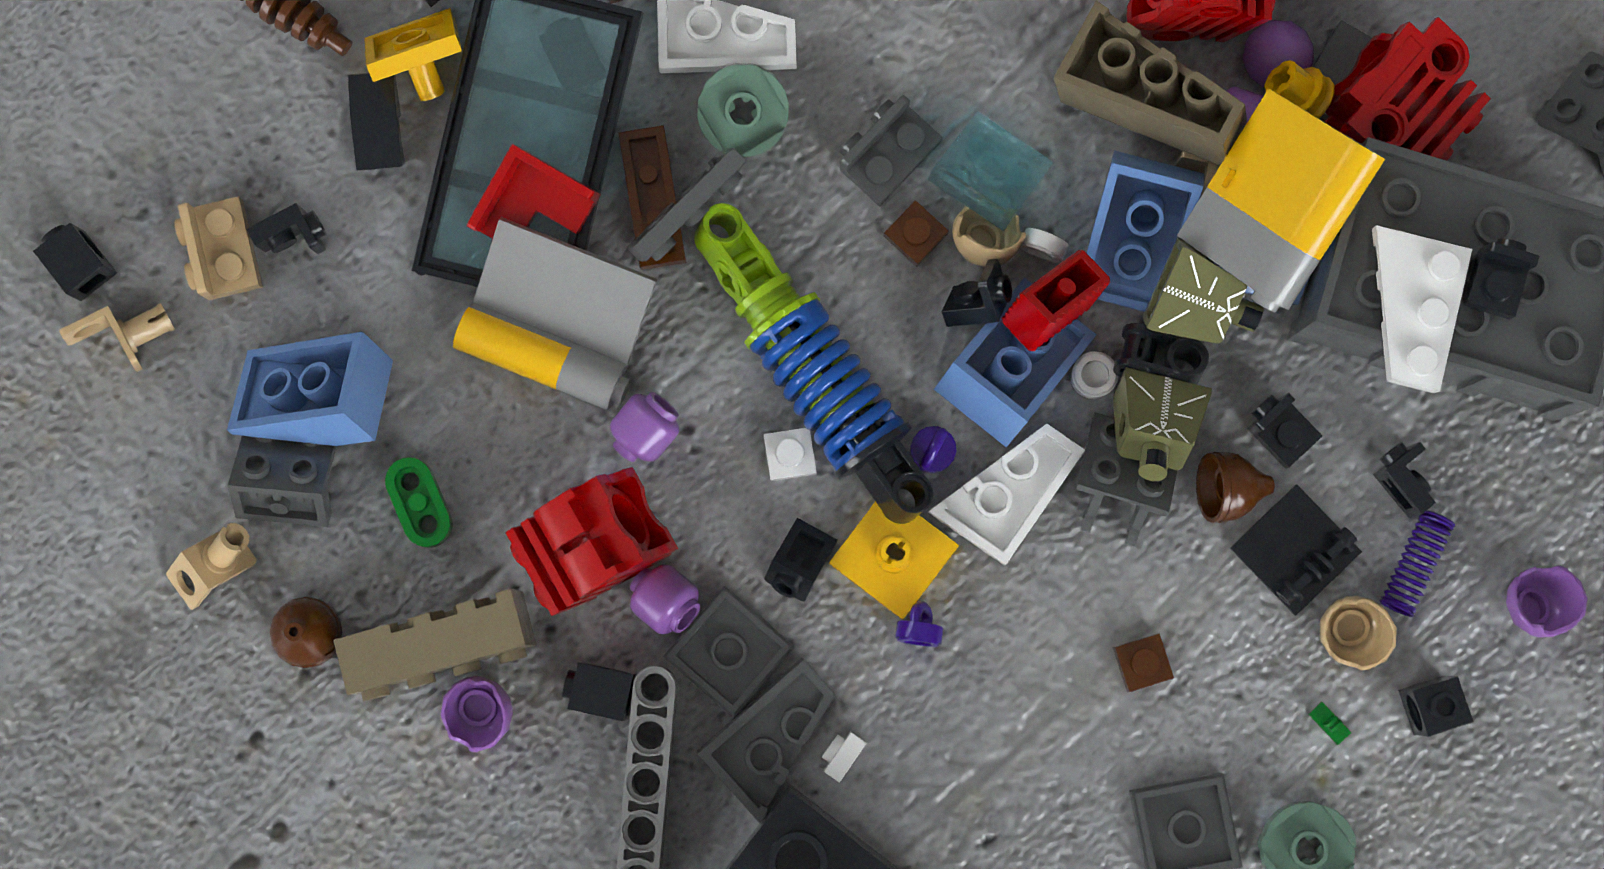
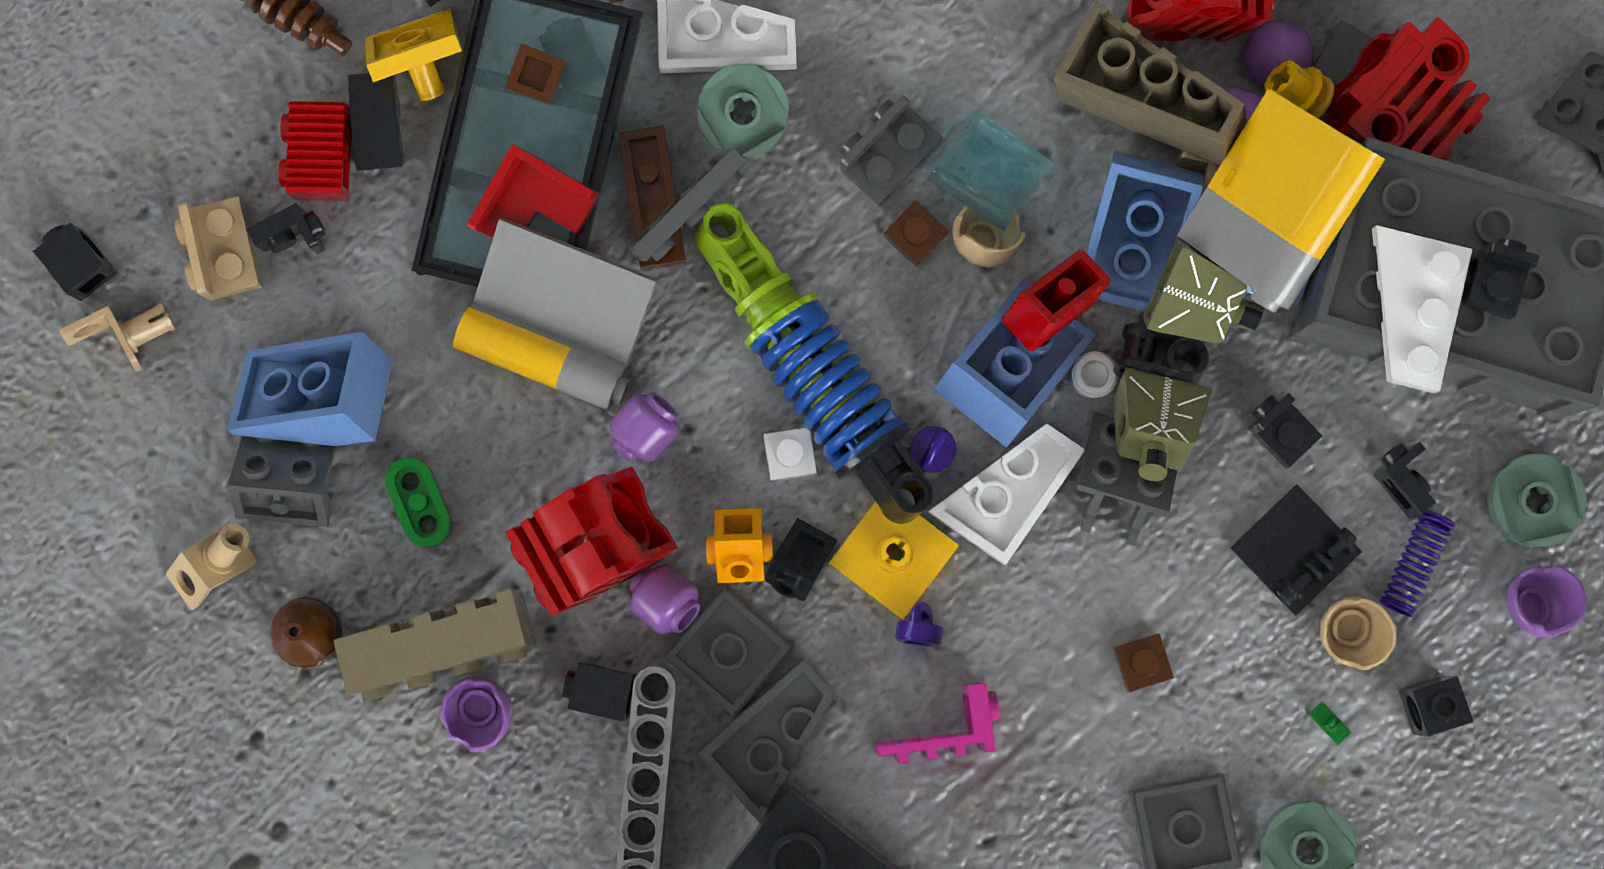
white plate [822,731,867,783] -> none
black bracket [941,259,1012,327] -> none
white tile [1021,228,1069,263] -> none
reddish brown helmet [1196,452,1275,523] -> none
none -> red brick [278,101,352,201]
none -> reddish brown plate [505,43,567,106]
none -> light orange brick [706,508,773,583]
none -> dark pink plate [874,682,1000,764]
none -> sand green plate [1487,453,1587,548]

